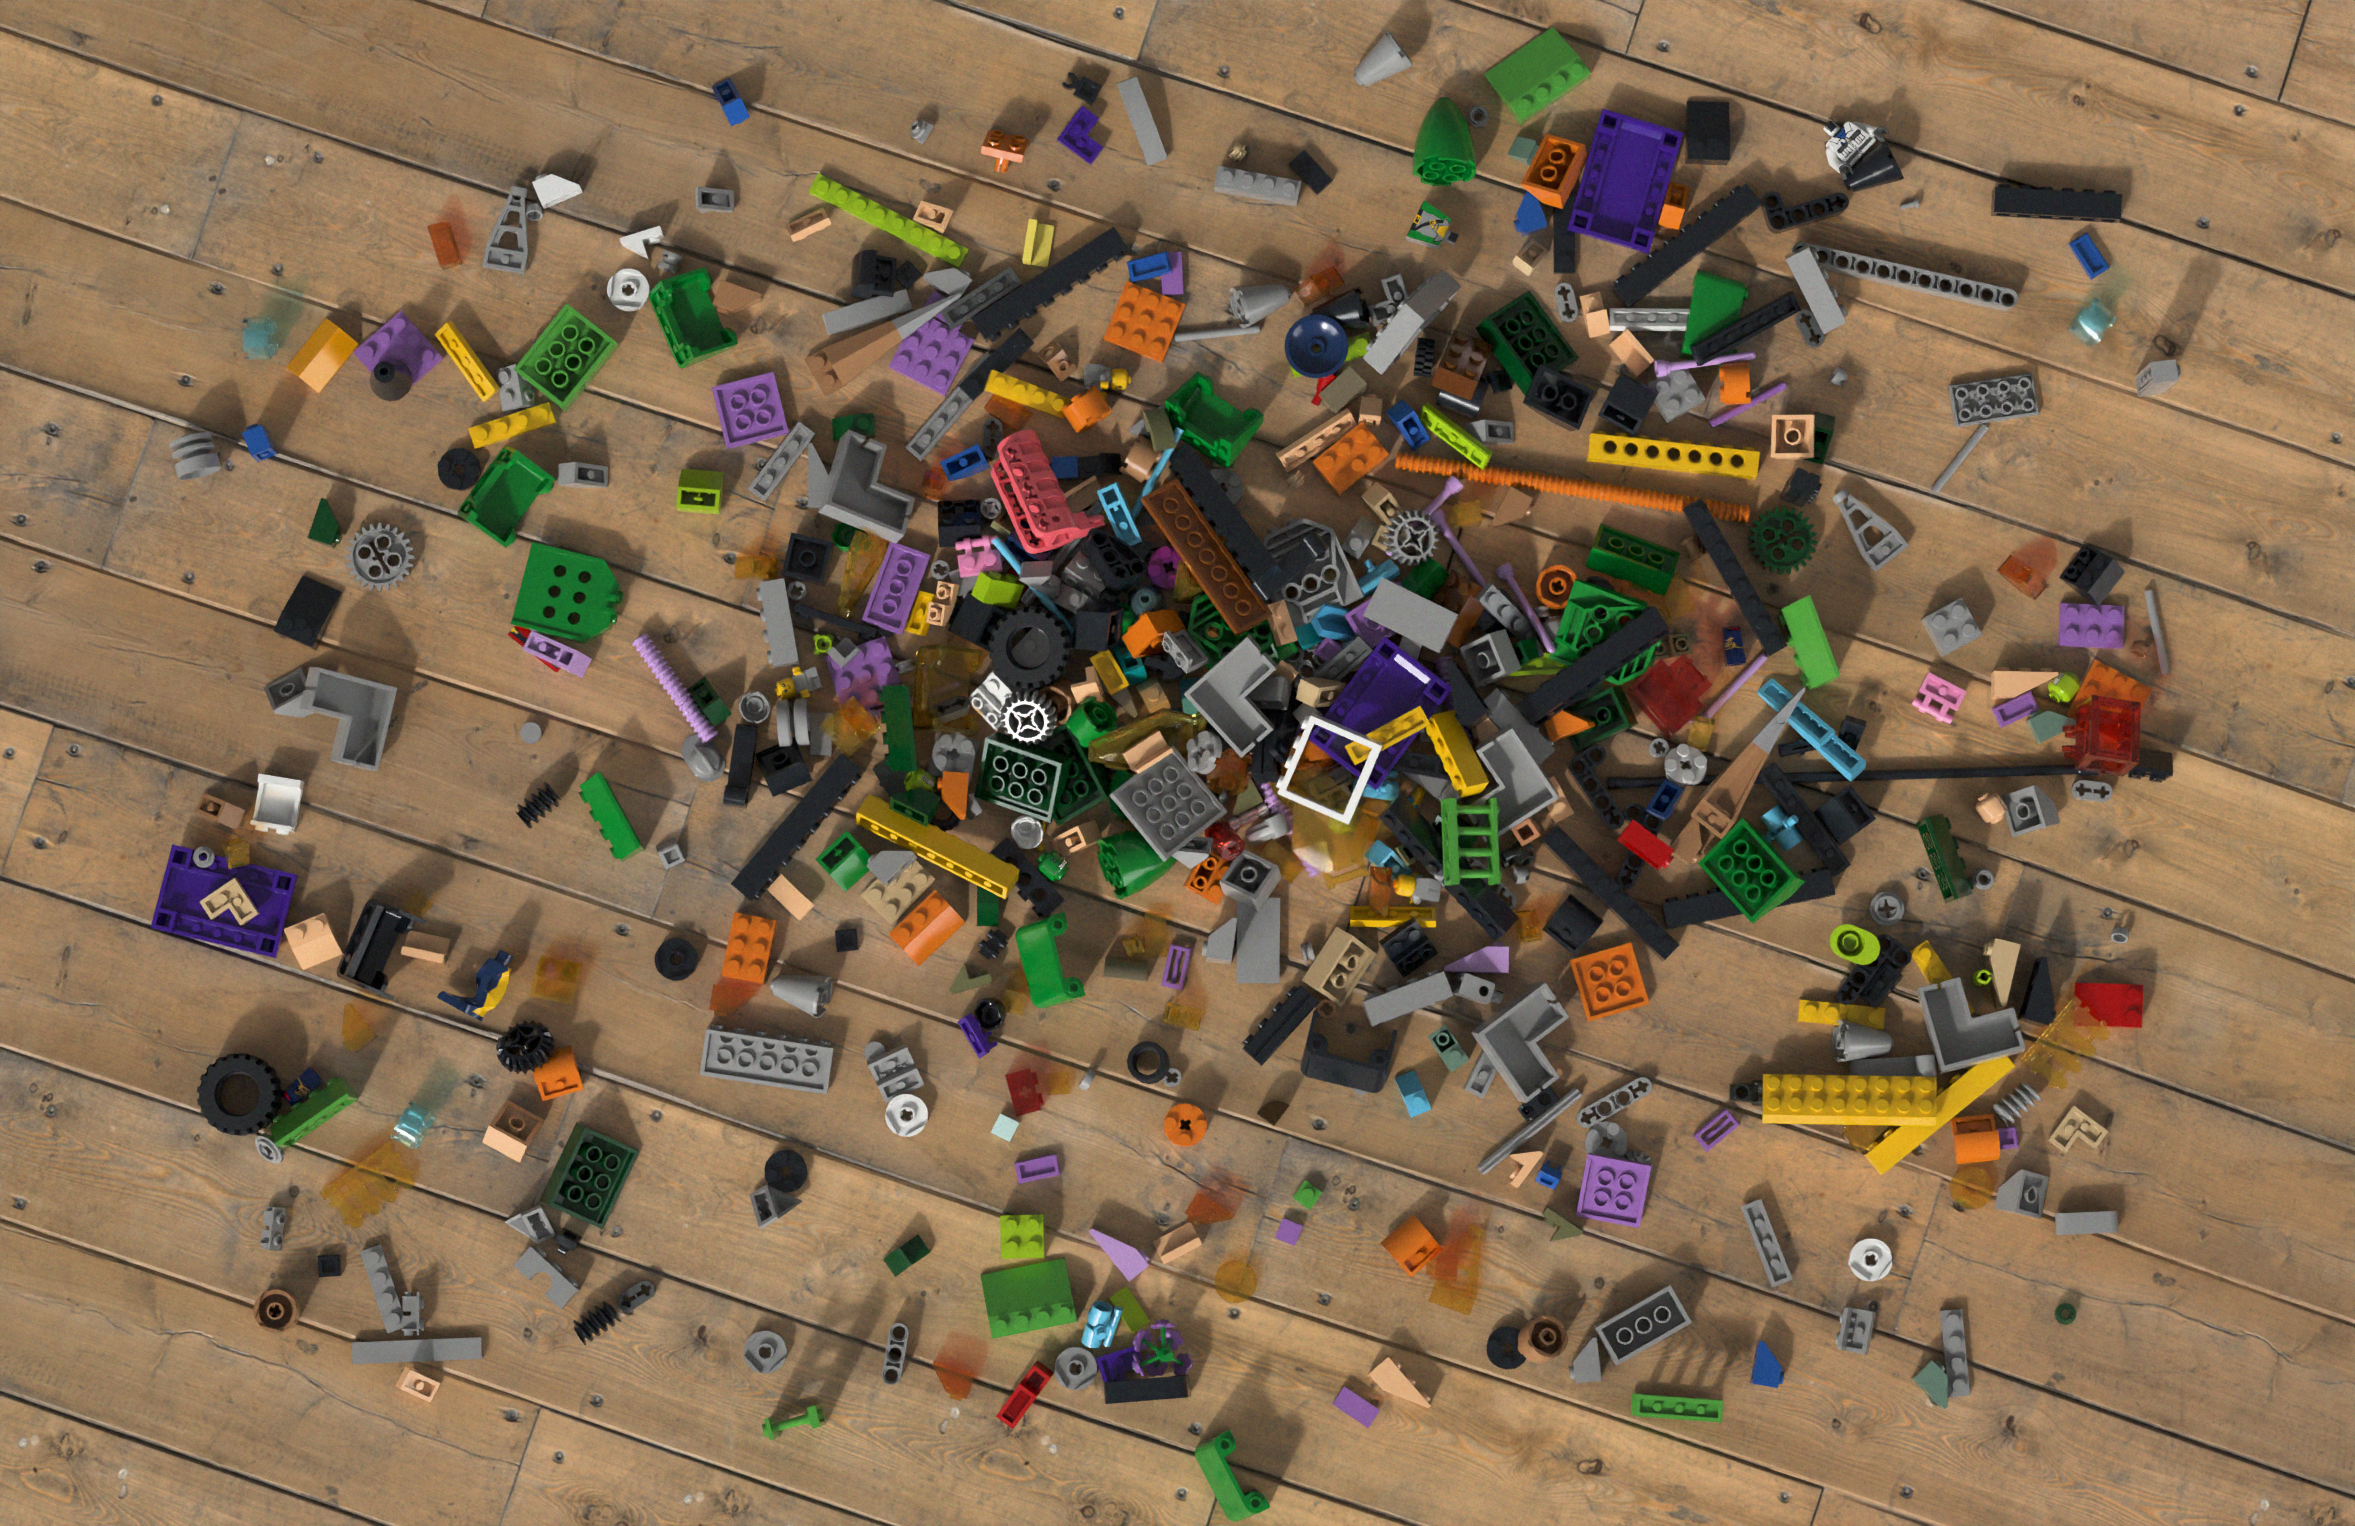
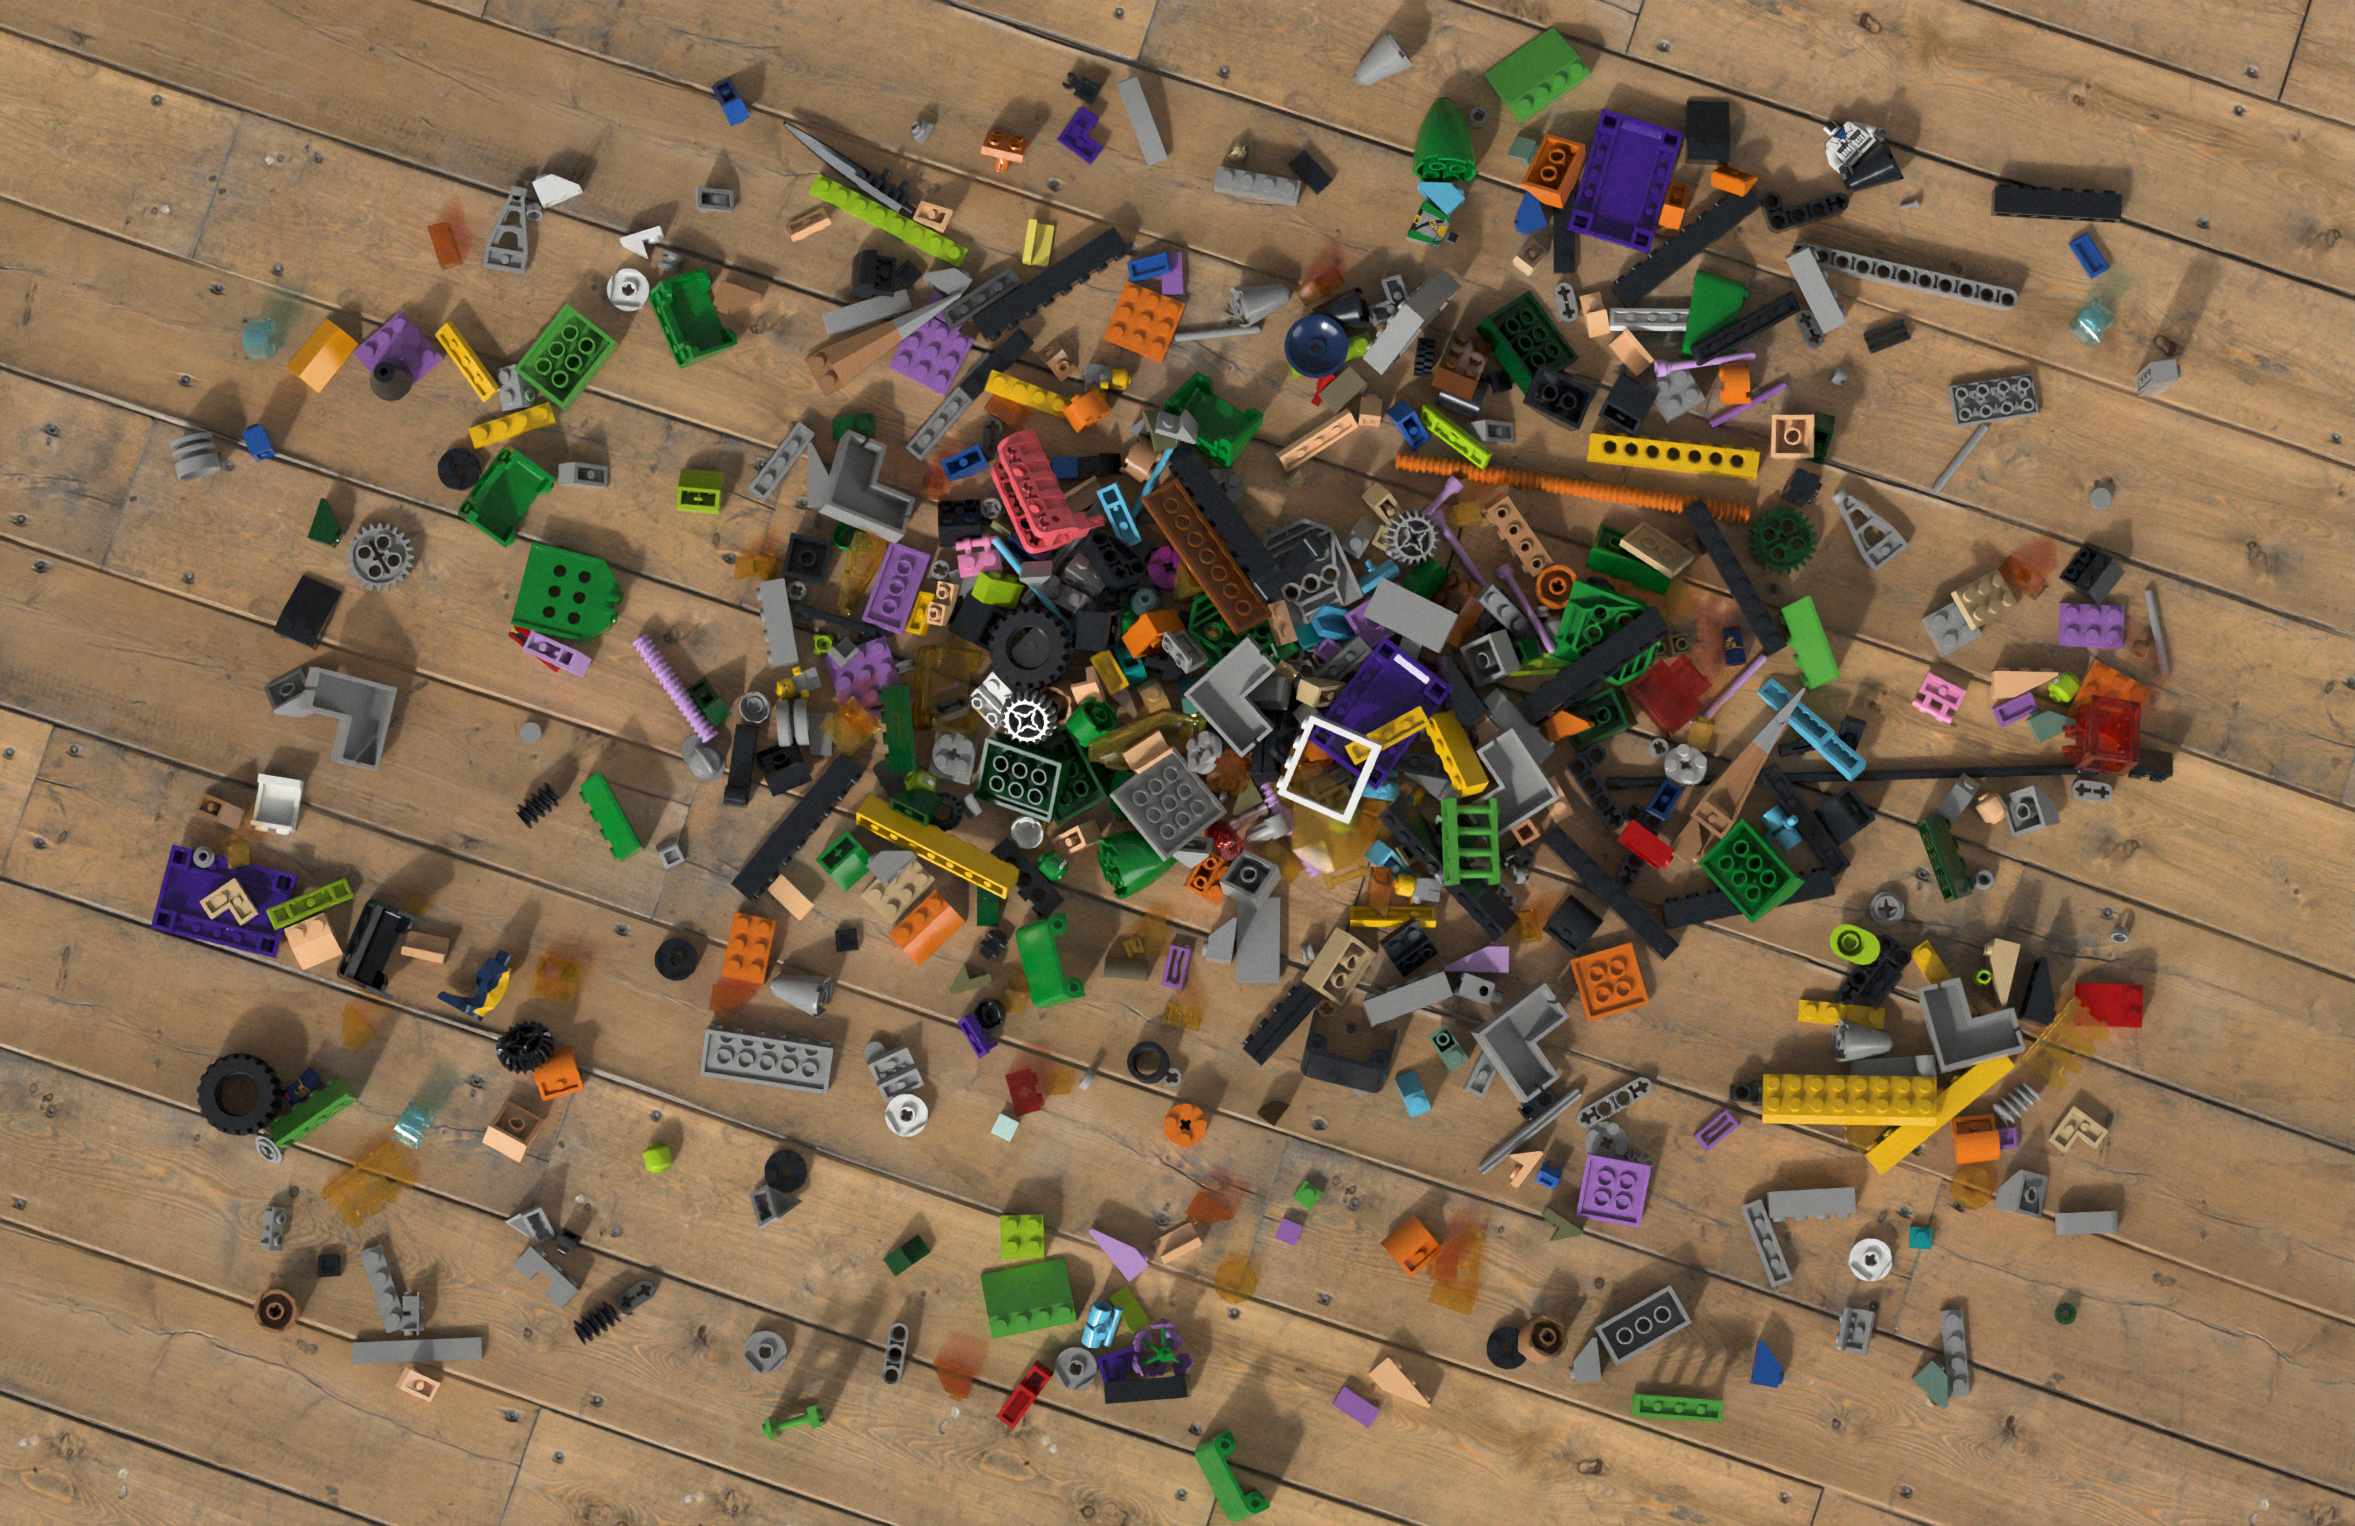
dark green slope [540,1122,639,1229] -> none
medium lavender plate [712,372,789,449] -> none
orange slope [937,771,969,820] -> none
medium lavender tile [1014,1154,1061,1184] -> none
orange brick [1312,422,1389,497] -> none
none -> lime plate [266,877,354,930]
none -> lime head [642,1142,673,1174]
none -> black piece [783,121,916,215]
none -> light grey slope [1154,409,1199,444]
none -> medium azure slope [1417,182,1465,216]
none -> medium nougat brick [1483,491,1554,577]
none -> tan plate [1619,521,1695,579]
none -> orange slope [1711,165,1758,196]
none -> light grey brick [1766,1187,1856,1222]
none -> pearl dark grey tile [1863,319,1911,354]
none -> teal plate [1908,1227,1932,1249]
none -> light grey slope [1936,773,1980,823]
none -> tan plate [1951,569,2019,631]
none -> light grey tile [2089,488,2112,510]

